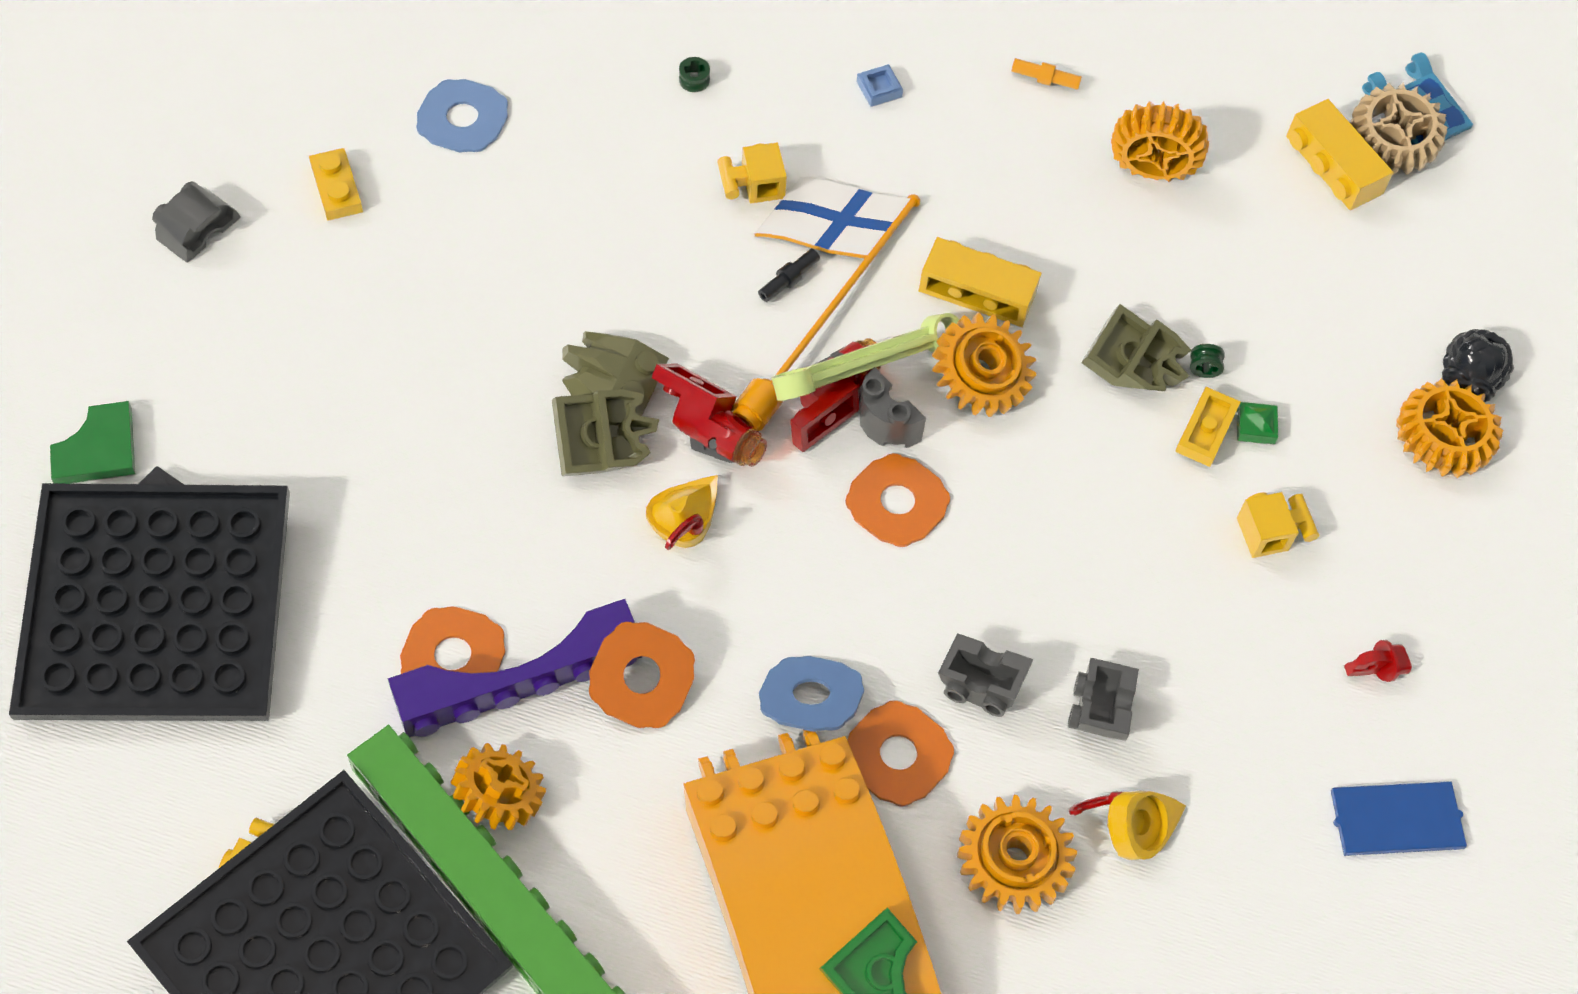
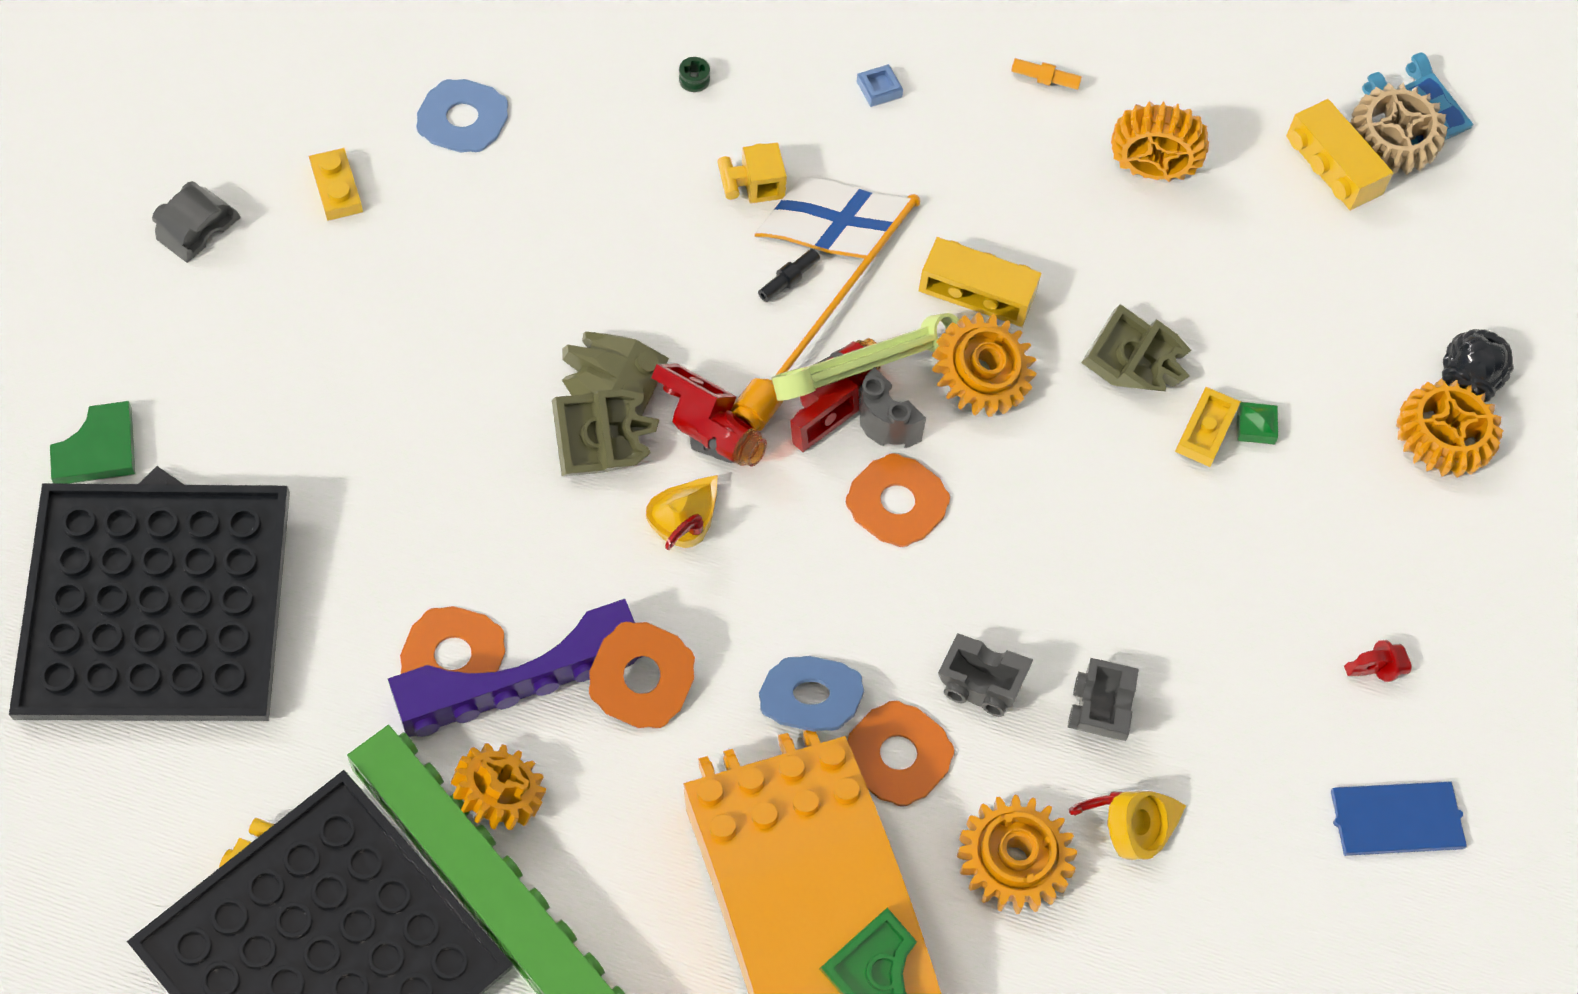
dark green bush [1190,344,1225,378] -> none
yellow brick [1237,492,1320,558] -> none

